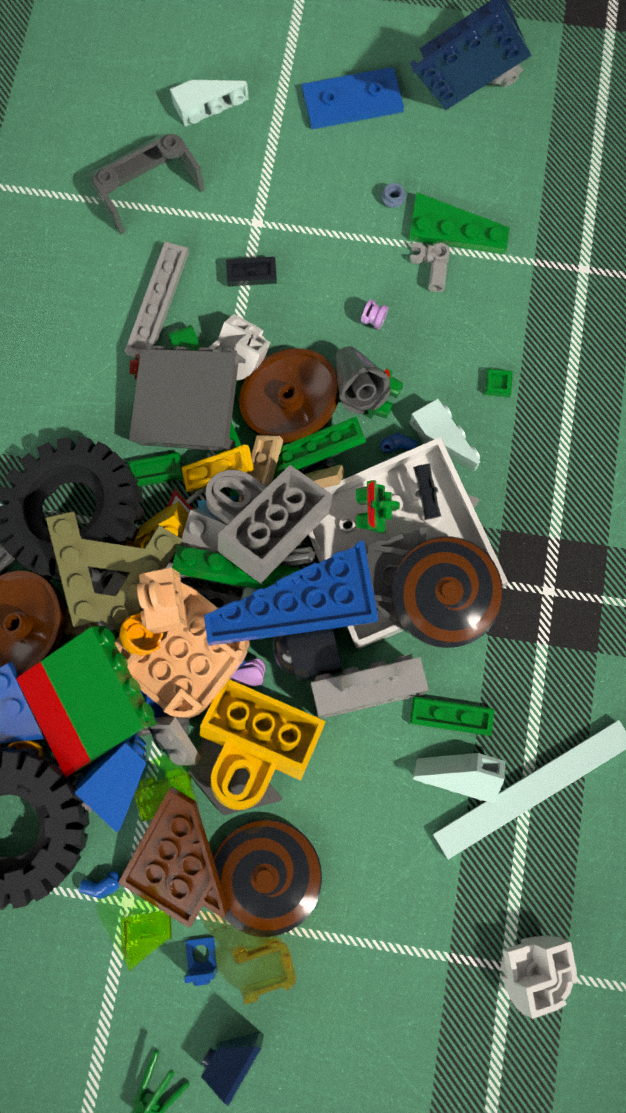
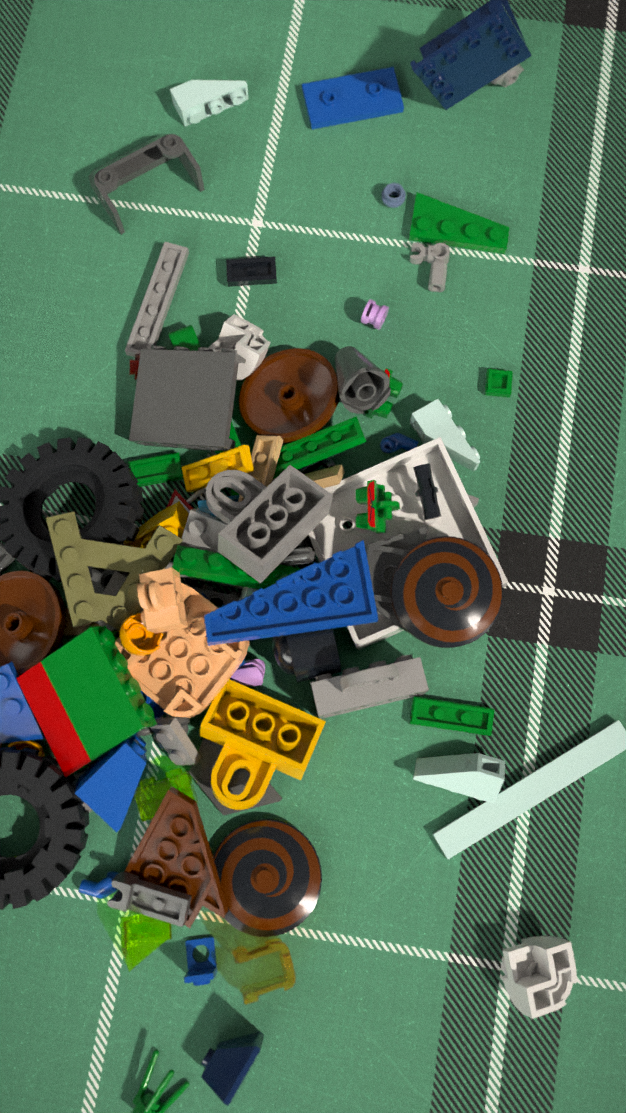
none -> dark grey plate [107,872,192,927]

